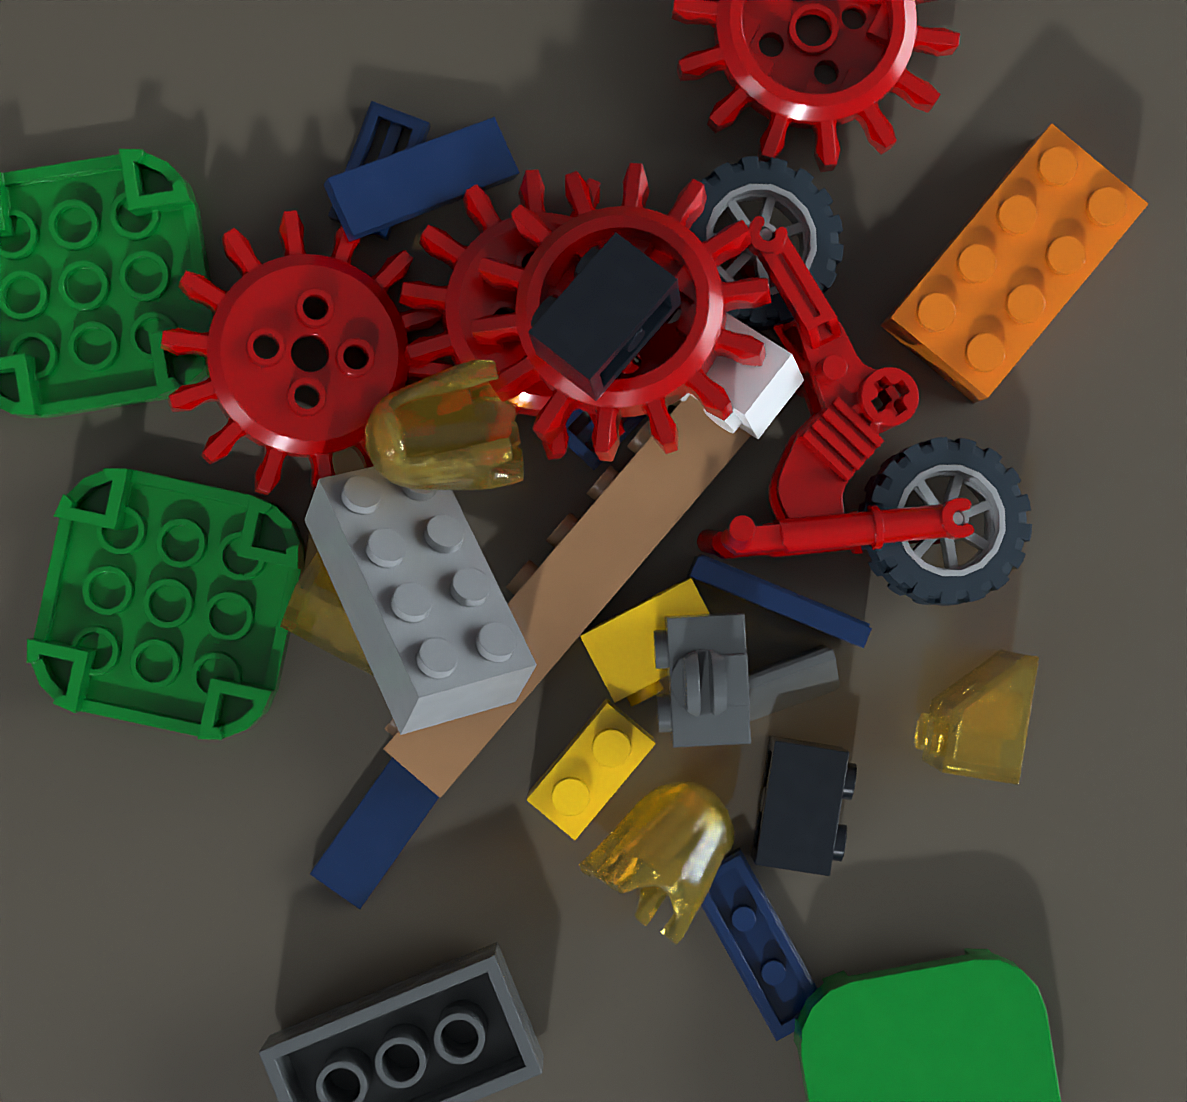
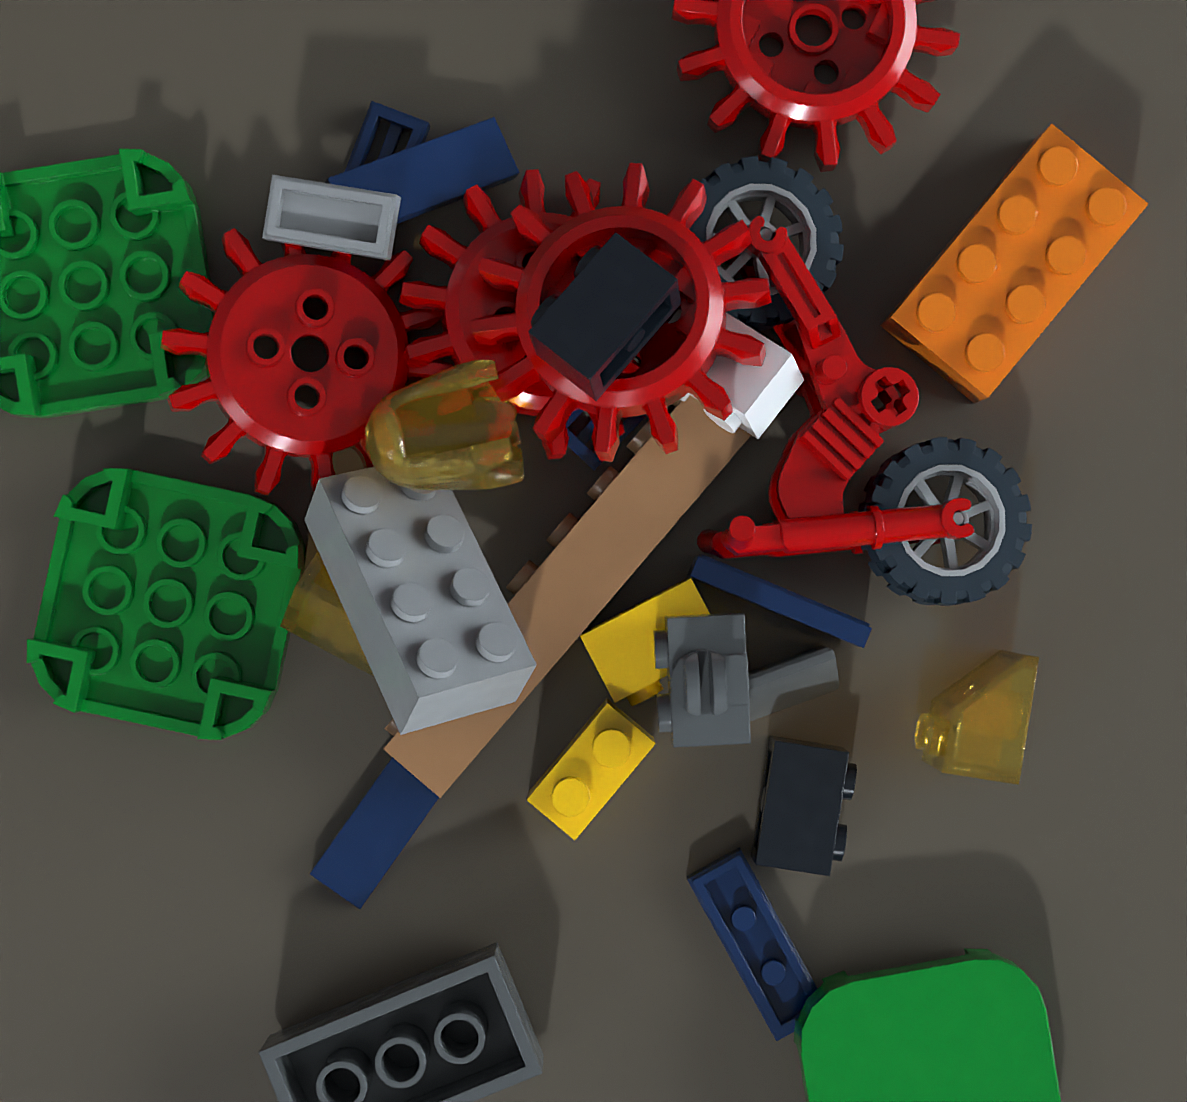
clear yellow hair [579,781,735,945] -> none
none -> light grey tile [262,174,401,261]

